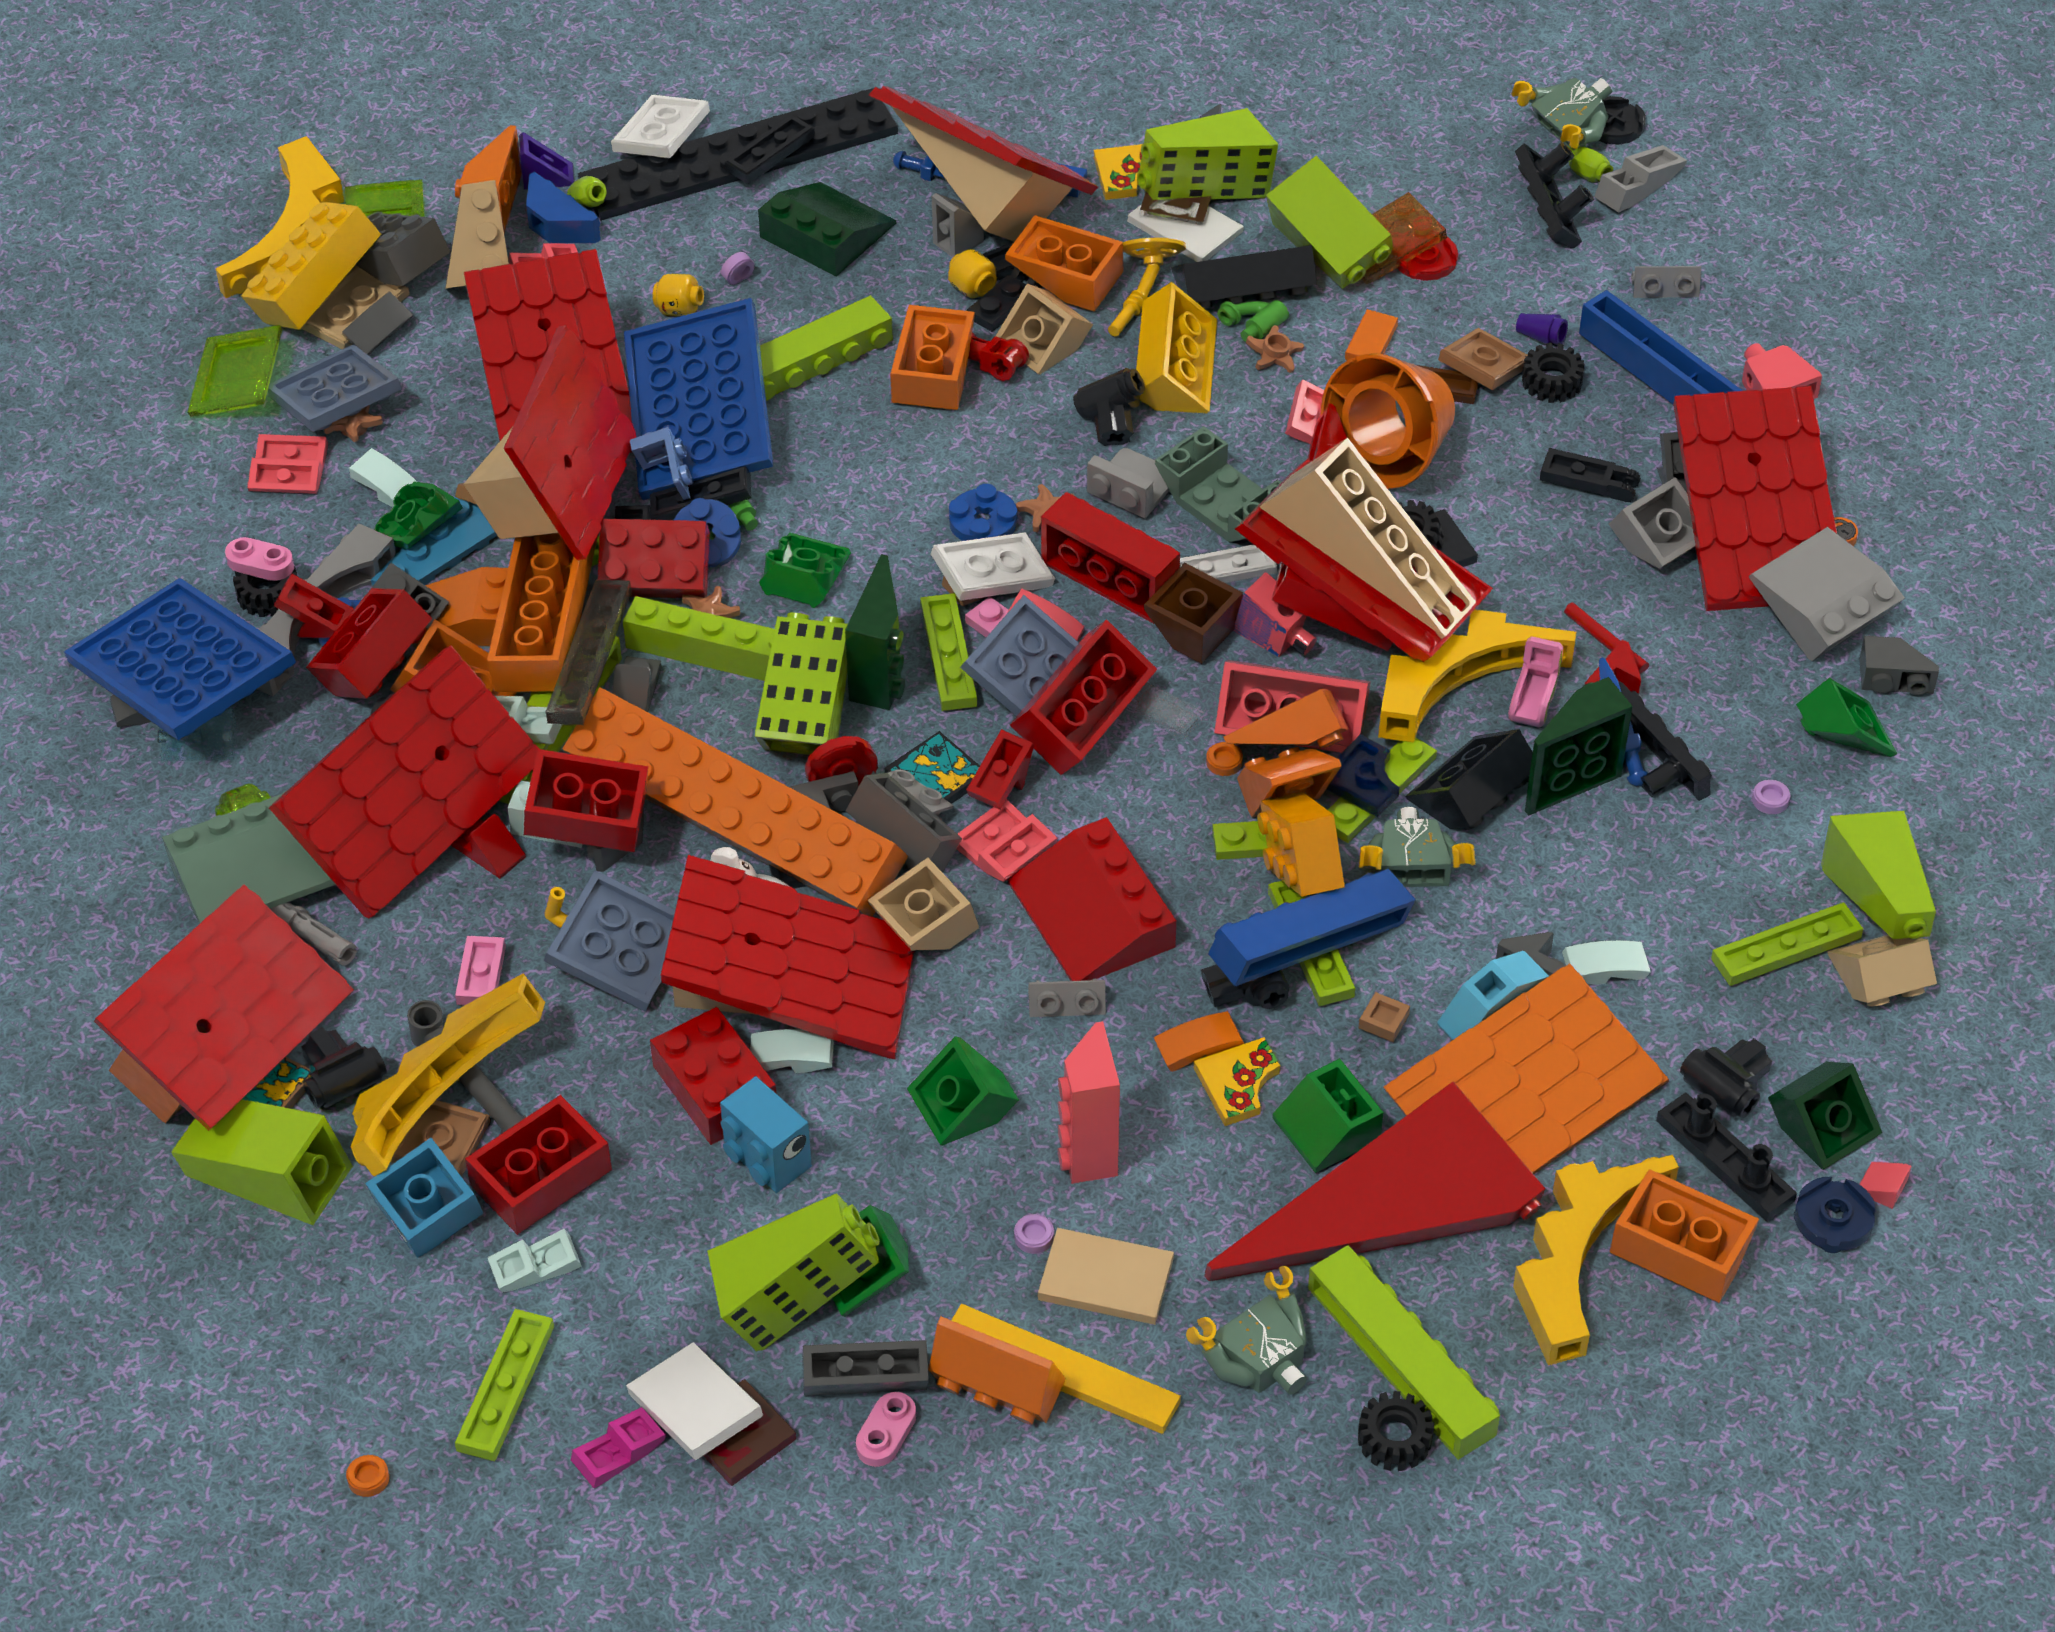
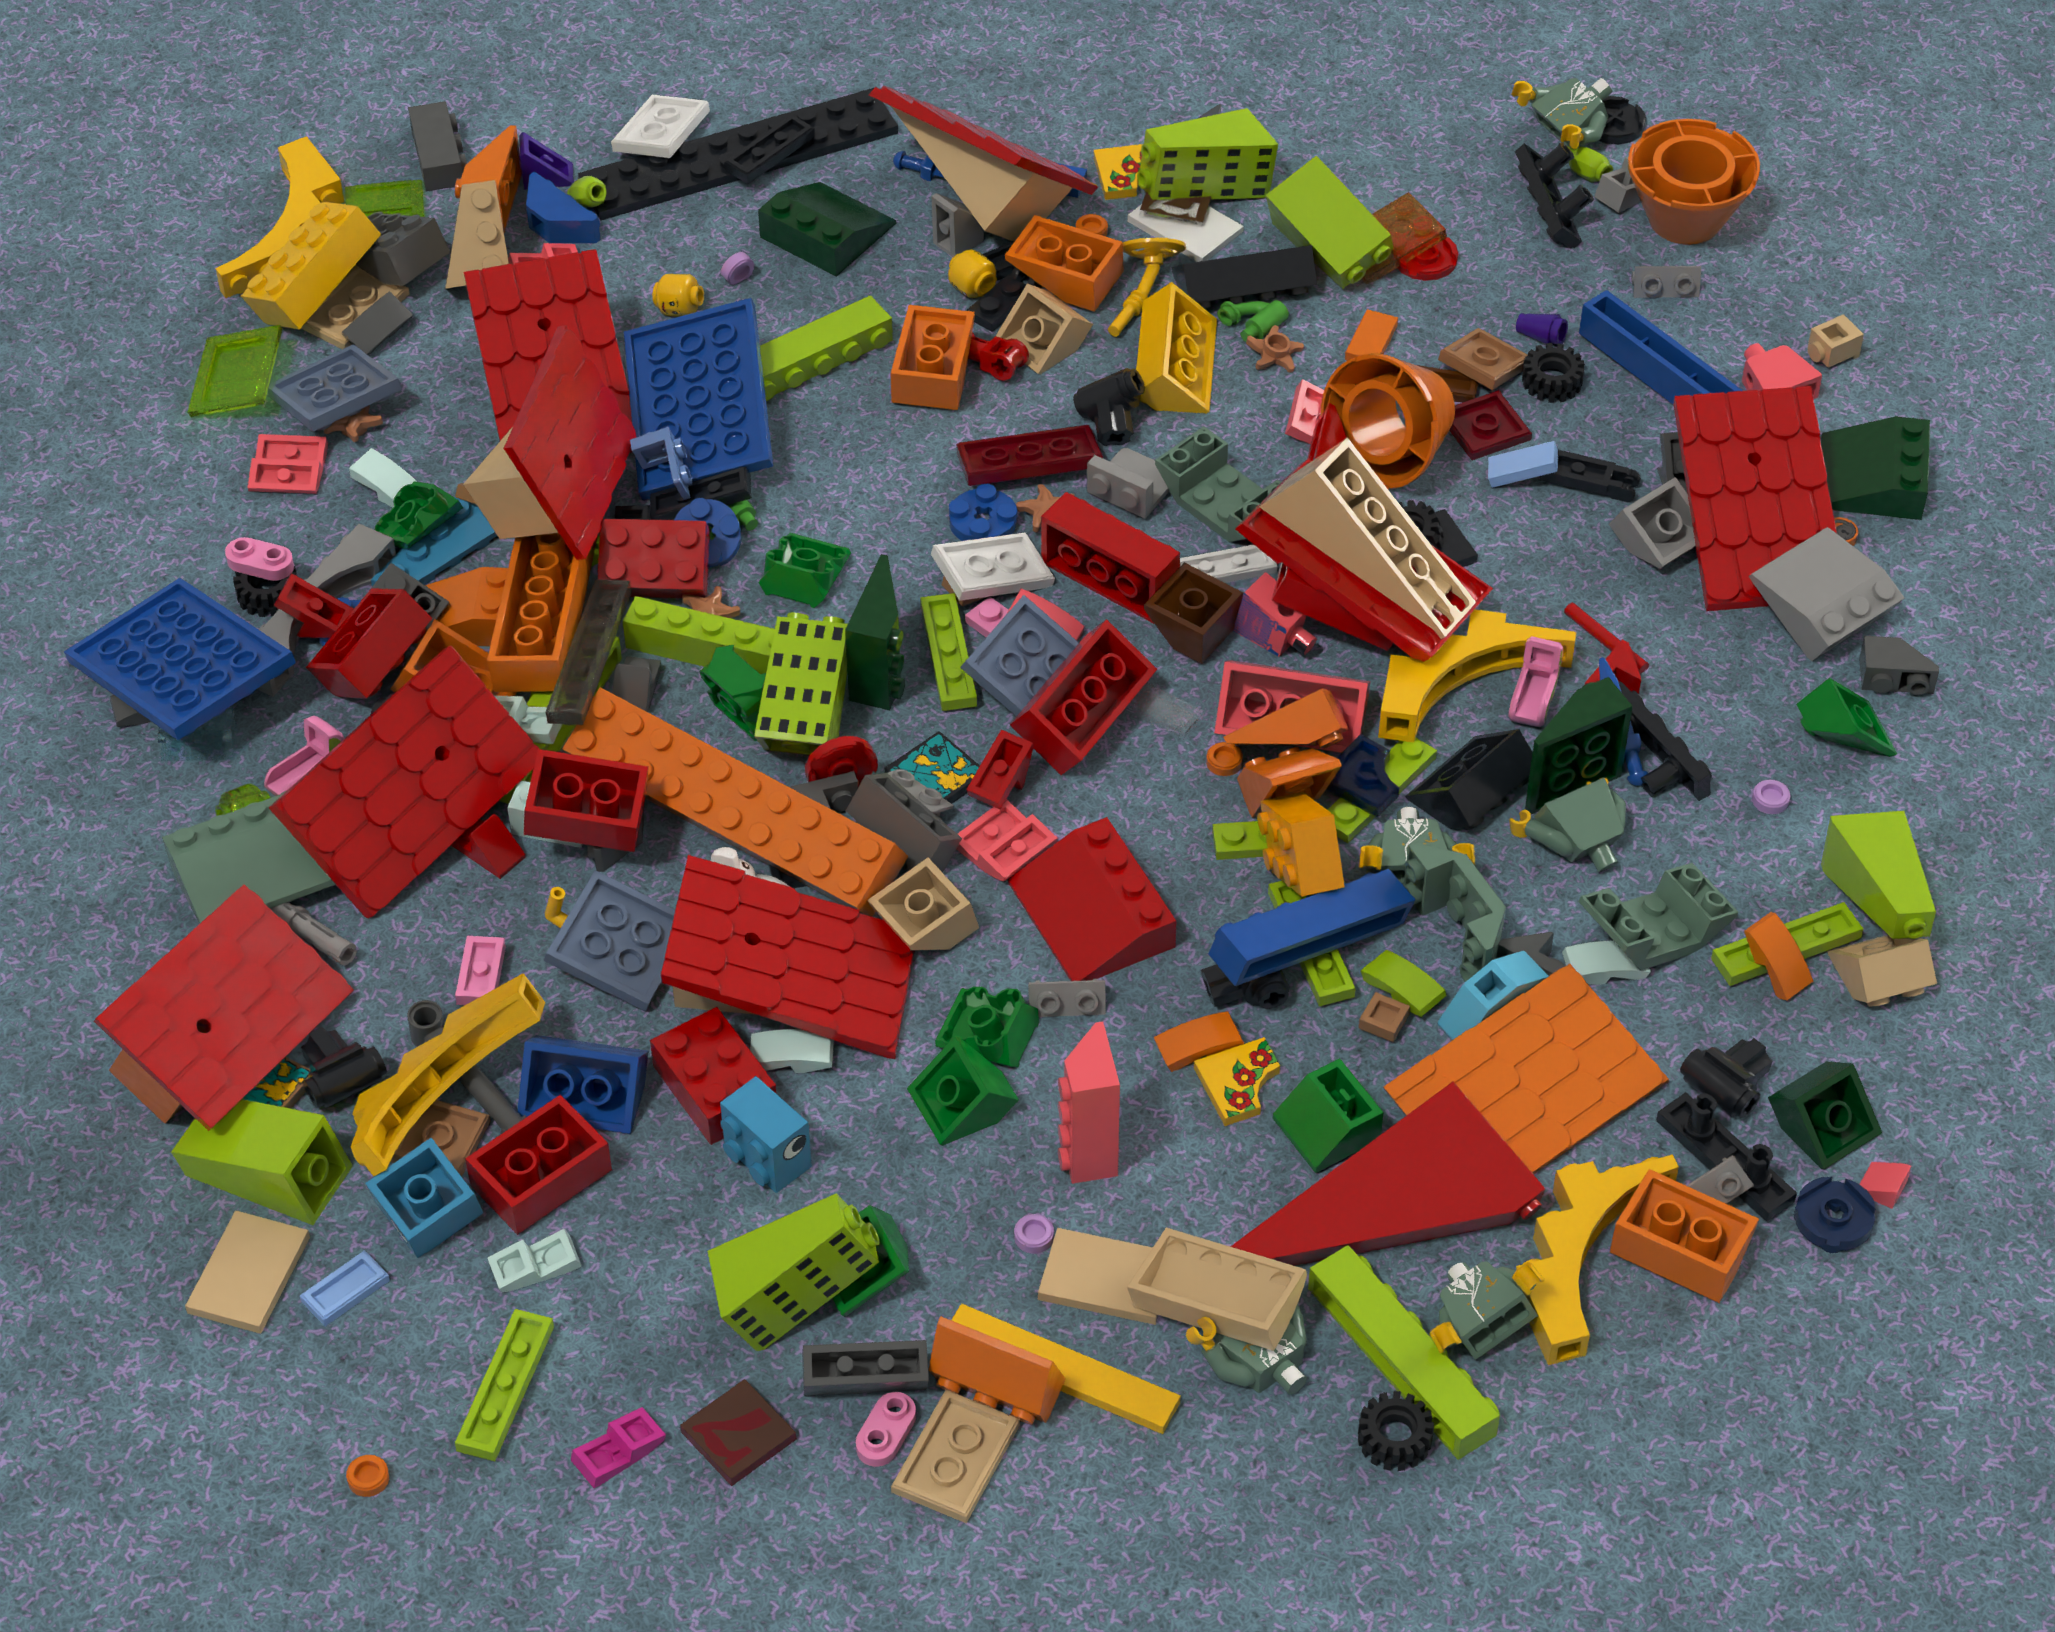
white tile [626,1342,763,1460] -> none
none -> tan tile [185,1210,310,1334]
none -> bright pink animal [264,716,344,796]
none -> light blue tile [300,1250,390,1326]
none -> dark grey brick [408,101,467,192]
none -> blue slope [517,1035,649,1134]
none -> green slope [699,645,766,741]
none -> tan tile [891,1390,1020,1523]
none -> green slope [935,986,1039,1067]
none -> dark red tile [956,425,1103,486]
none -> orange tile [1076,214,1108,237]
none -> tan slope [1127,1228,1307,1351]
none -> lime slope [1361,950,1447,1017]
none -> sand green slope [1403,842,1506,982]
none -> sand green torso [1429,1261,1545,1360]
none -> dark red tile [1449,390,1532,460]
none -> light blue tile [1488,441,1558,488]
none -> sand green torso [1509,778,1626,873]
none -> sand green slope [1579,863,1739,970]
none -> orange cone [1628,119,1760,245]
none -> light grey hinge [1687,1155,1754,1204]
none -> orange slope [1744,912,1813,1001]
none -> tan brick [1808,314,1864,368]
none -> dark green slope [1821,416,1930,520]

